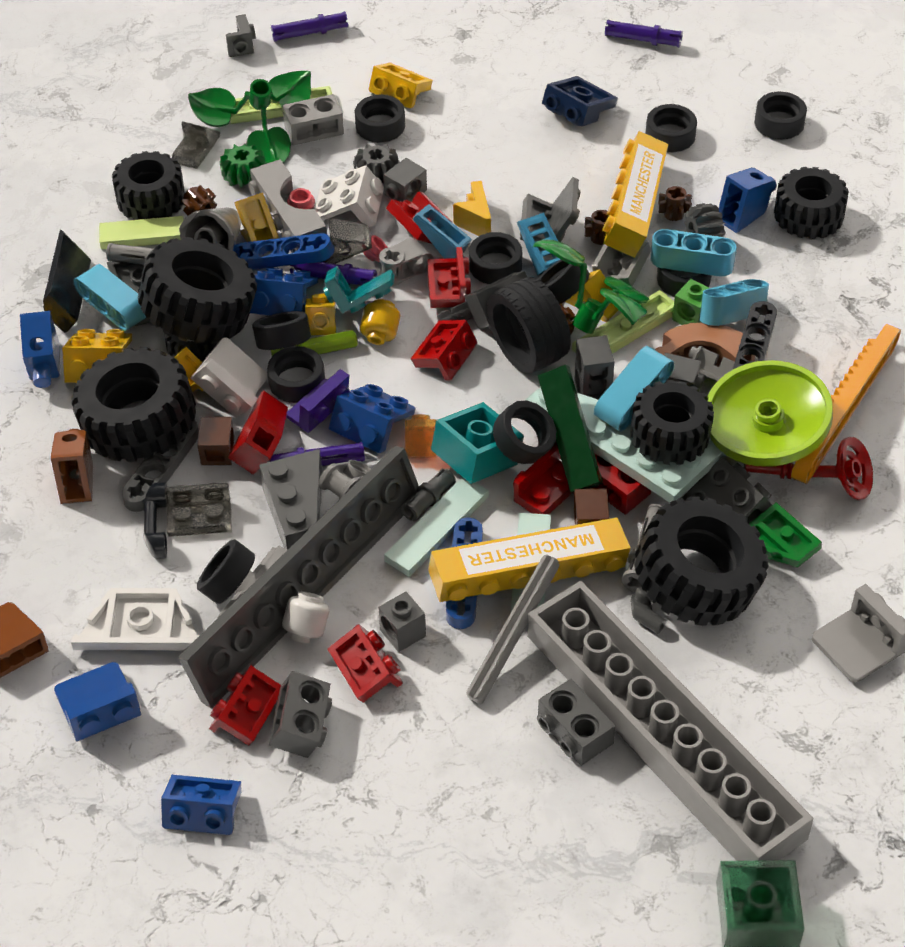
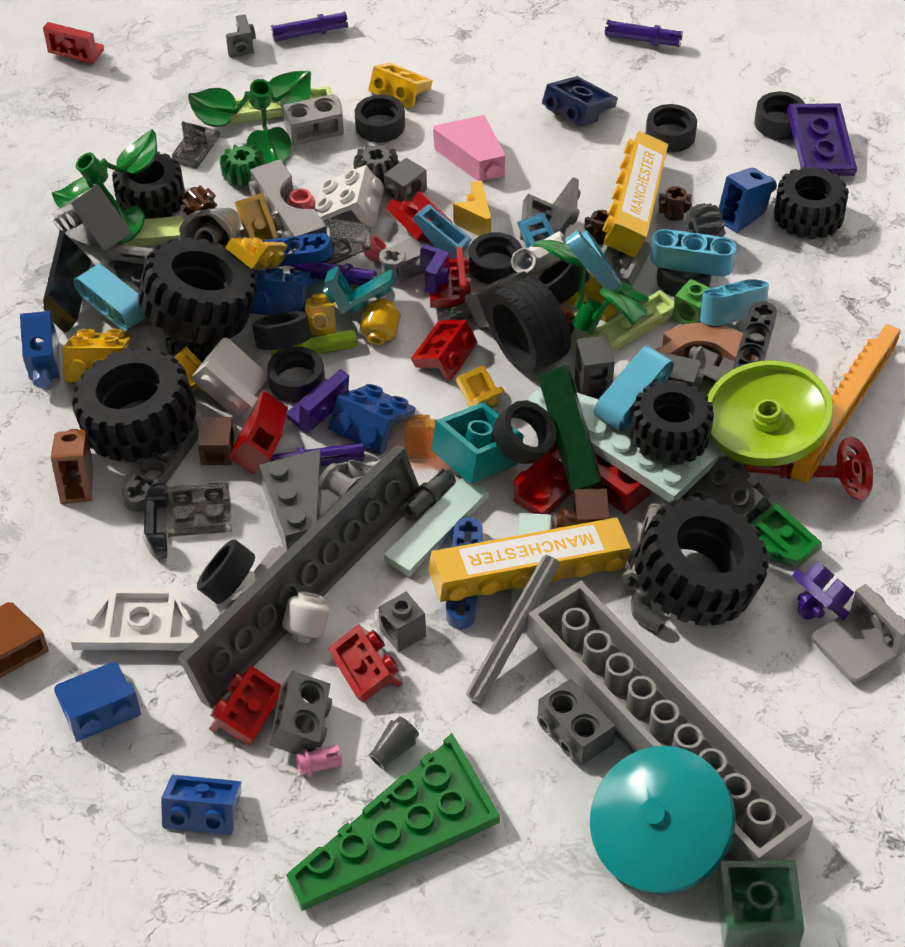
none -> red bracket [43,22,104,64]
none -> green plant [52,129,157,245]
none -> dark grey wedge [52,185,132,252]
none -> yellow bracket [225,237,288,269]
none -> green wing [286,733,500,911]
none -> bright pink pin [296,744,342,777]
none -> dark grey cone [369,716,419,769]
none -> dark purple bracket [420,244,450,295]
none -> bright pink slope [433,115,505,181]
none -> yellow bracket [455,365,505,408]
none -> white piece [511,231,568,278]
none -> reddish brown plate [552,508,577,529]
none -> medium azure beam [565,230,622,292]
none -> teal dish [590,746,736,895]
none -> dark purple tile [787,103,858,176]
none -> dark purple hips [792,561,855,620]

